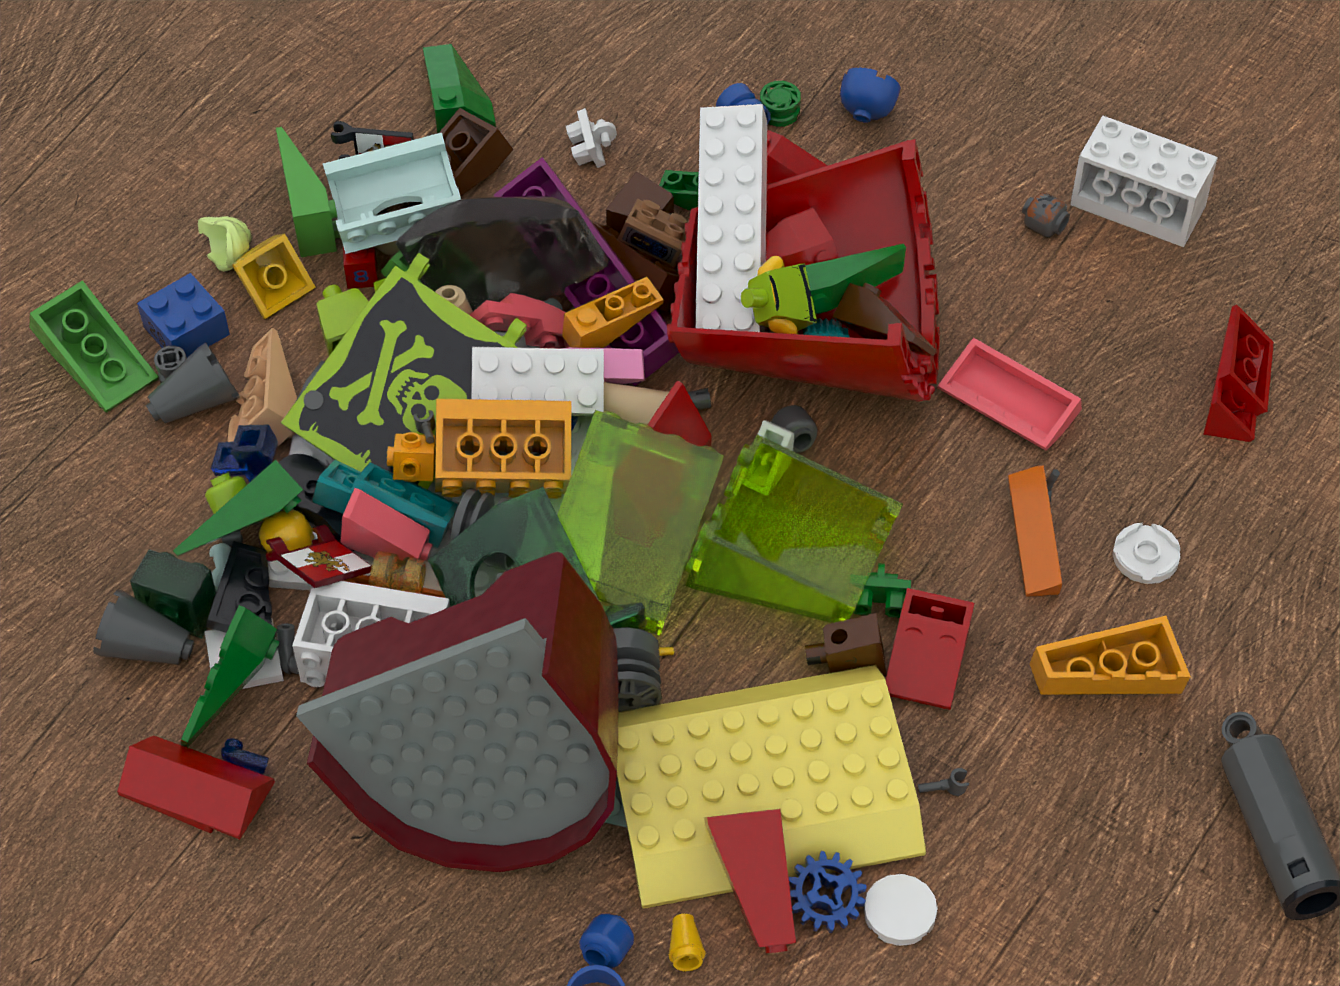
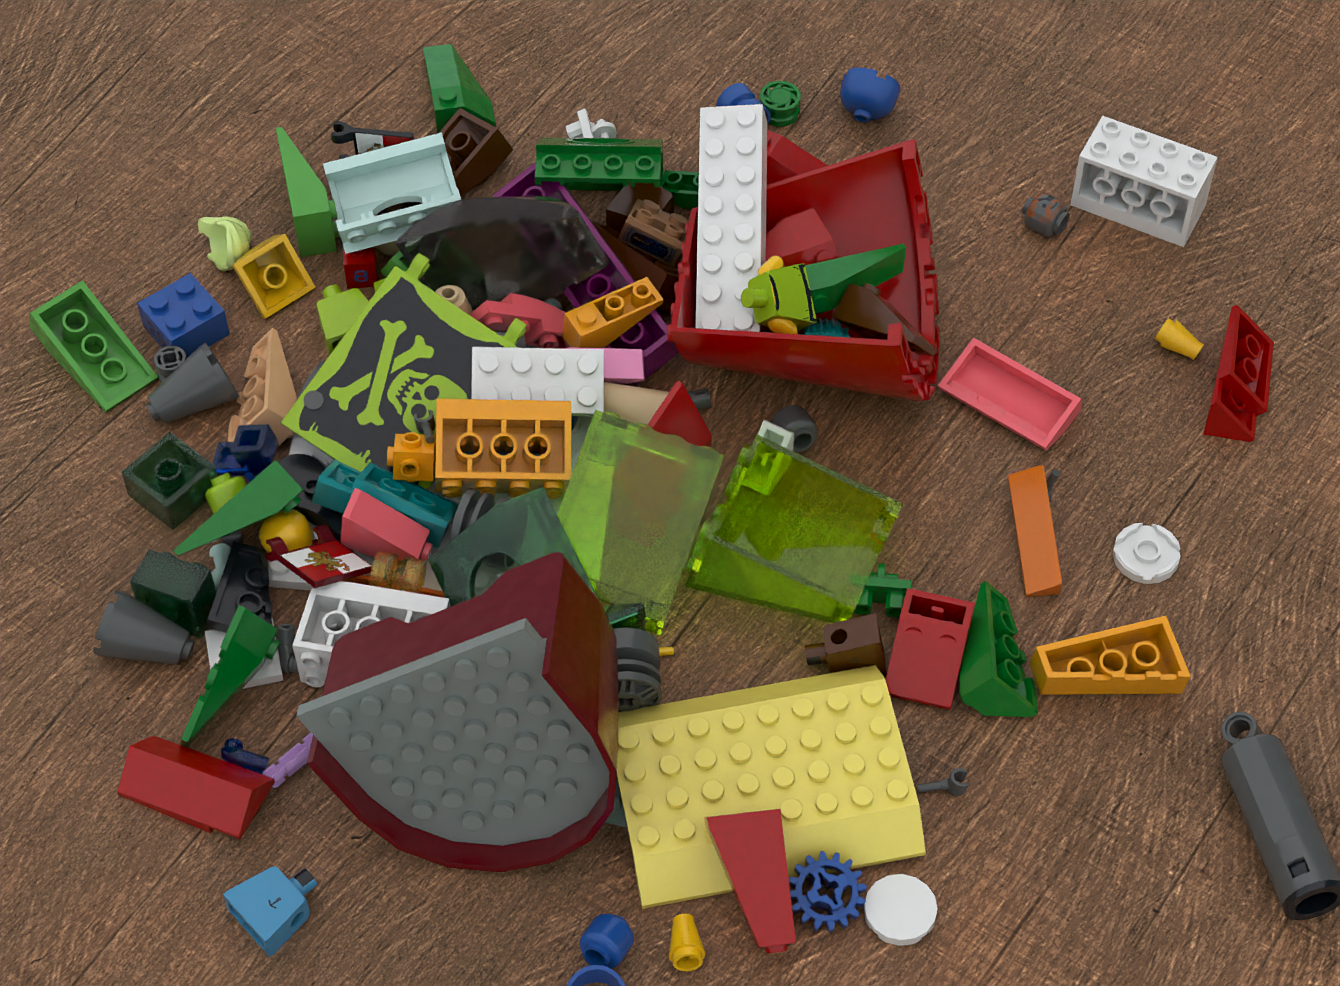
none -> clear green brick [121,432,218,530]
none -> dark azure torso [223,866,317,958]
none -> lavender axle [263,733,313,788]
none -> green panel [535,137,663,191]
none -> green wedge [959,581,1038,717]
none -> yellow cone [1155,318,1204,360]

